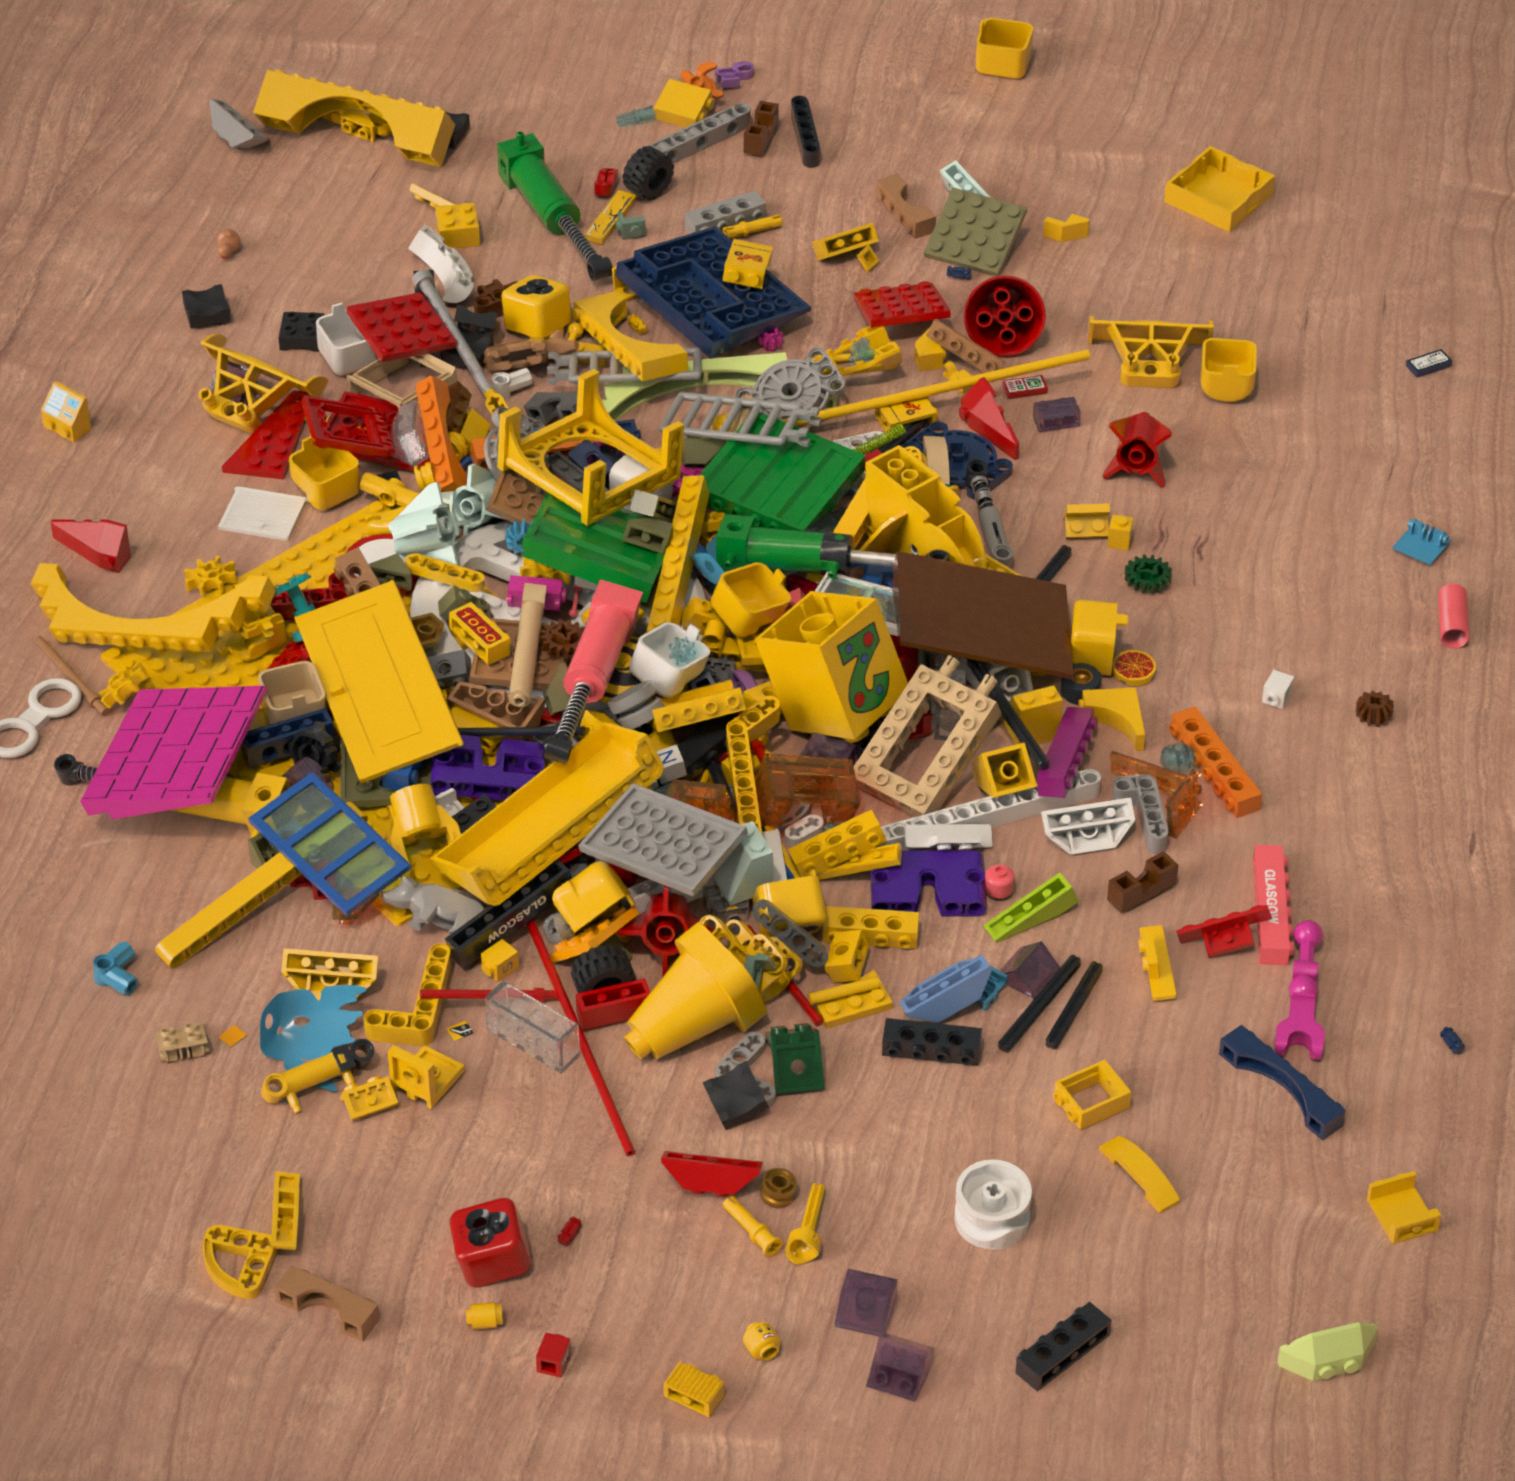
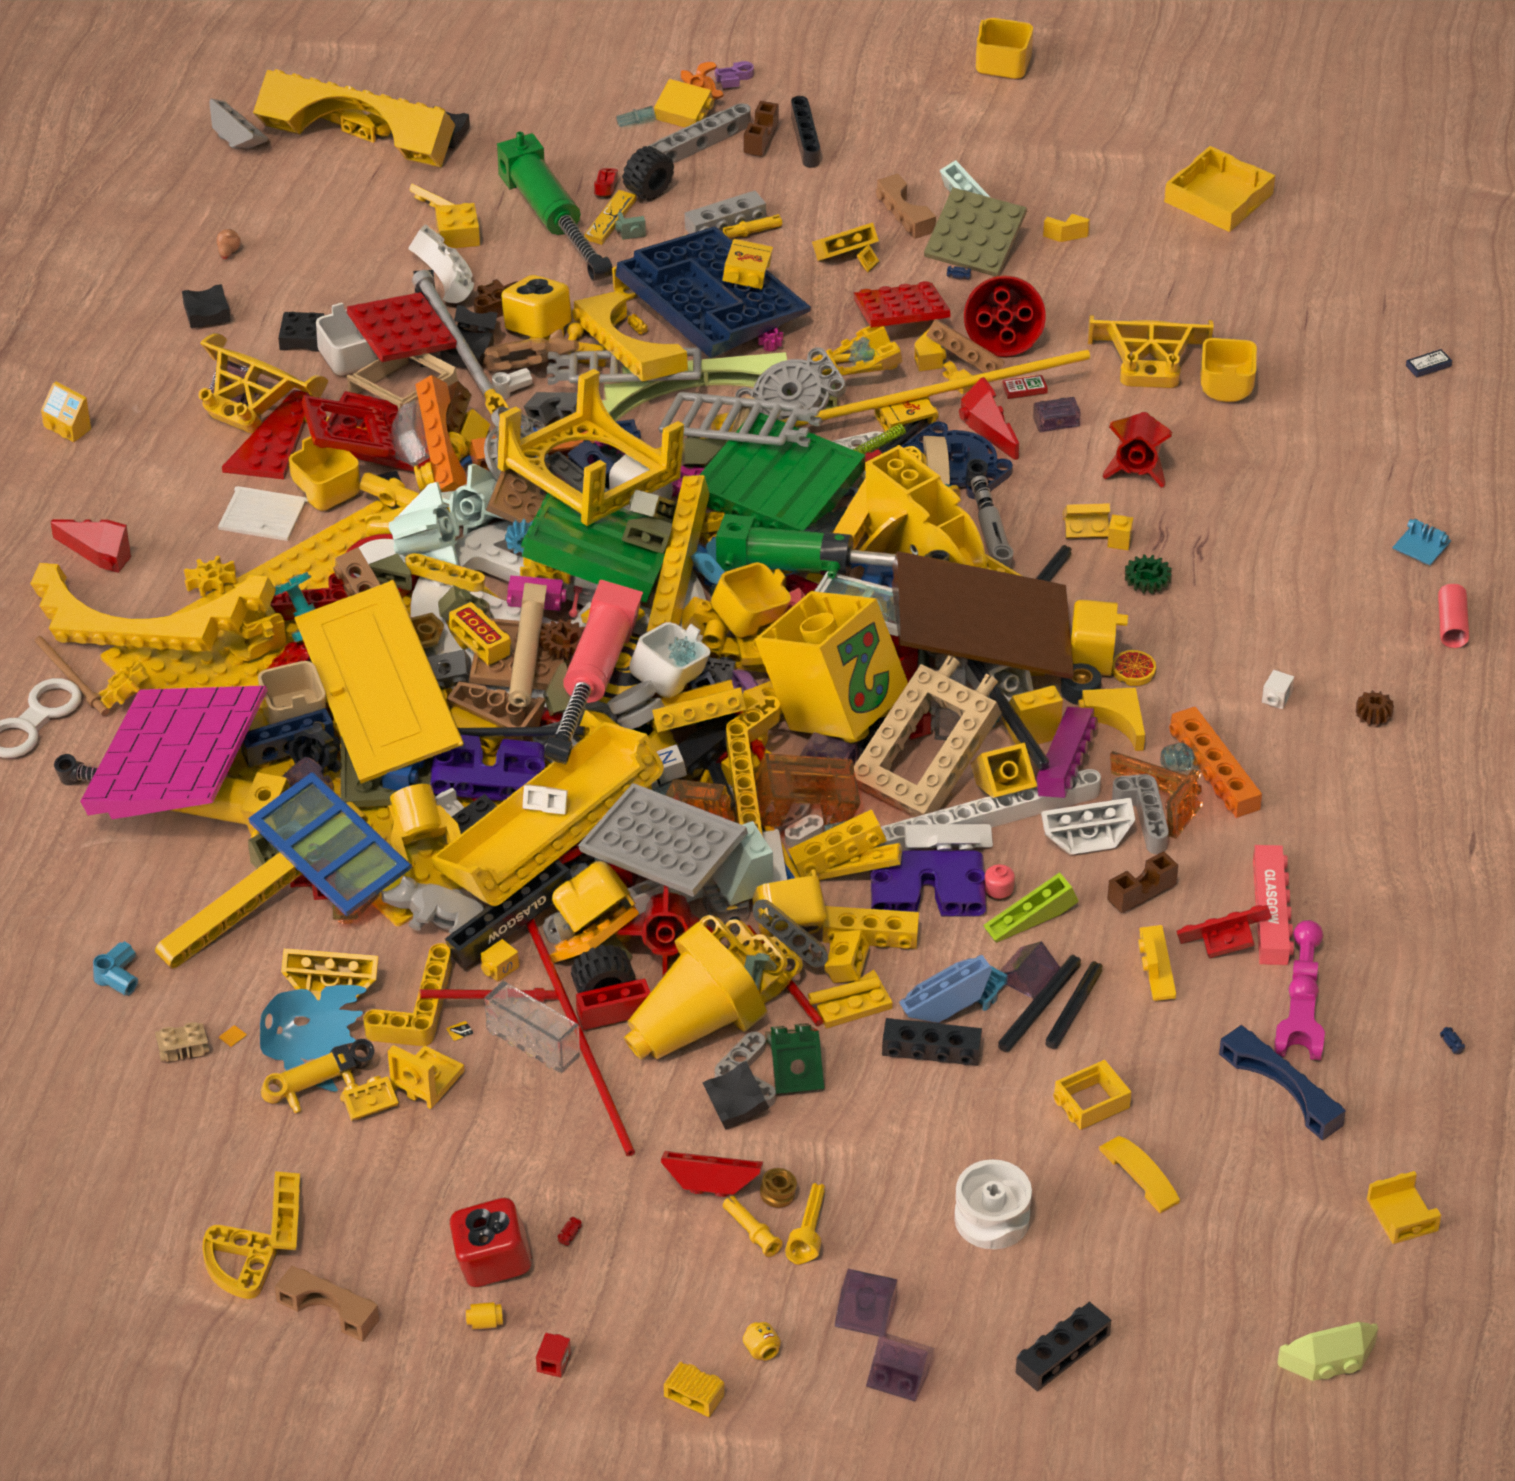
none -> white slope [523,784,568,814]

